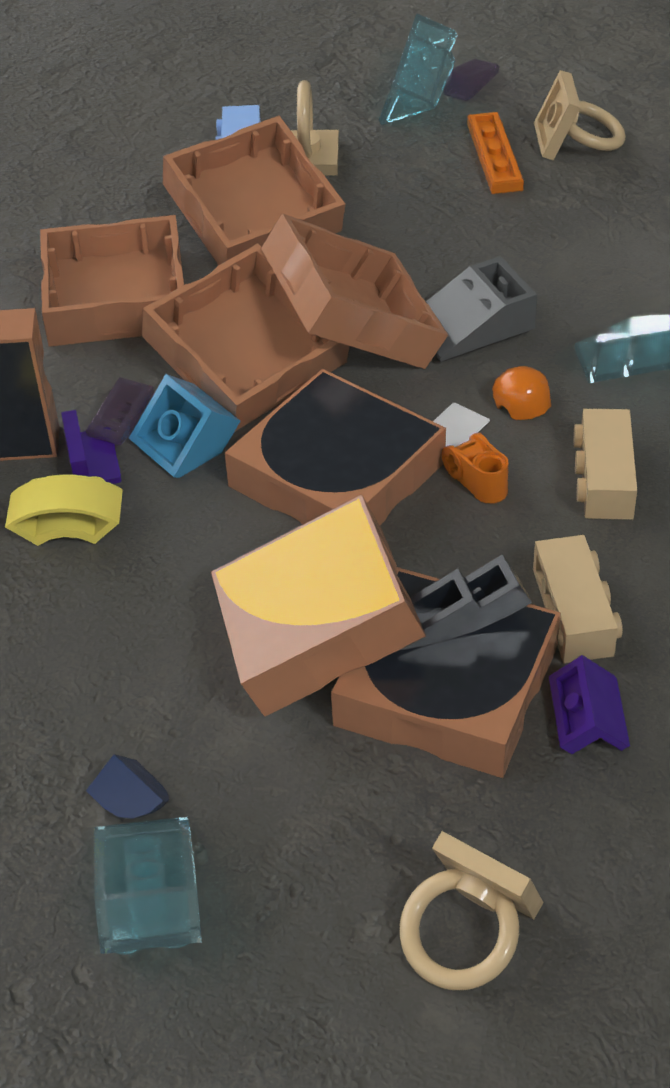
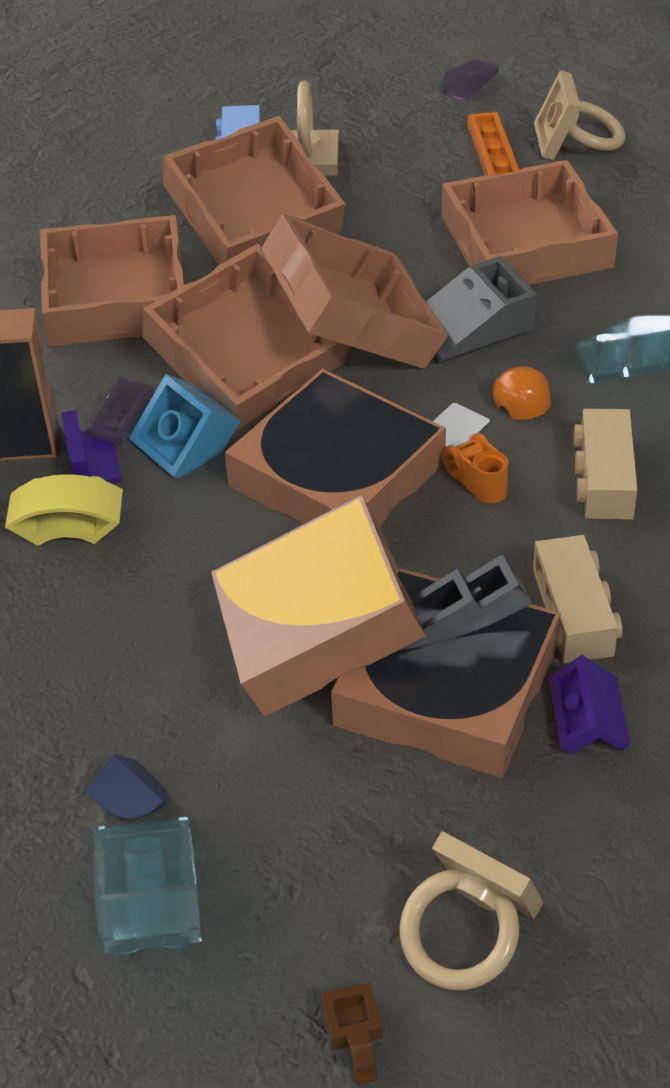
clear light blue slope [379,13,457,125] -> none
none -> reddish brown plate [320,982,383,1085]
none -> nougat tile [442,160,618,285]

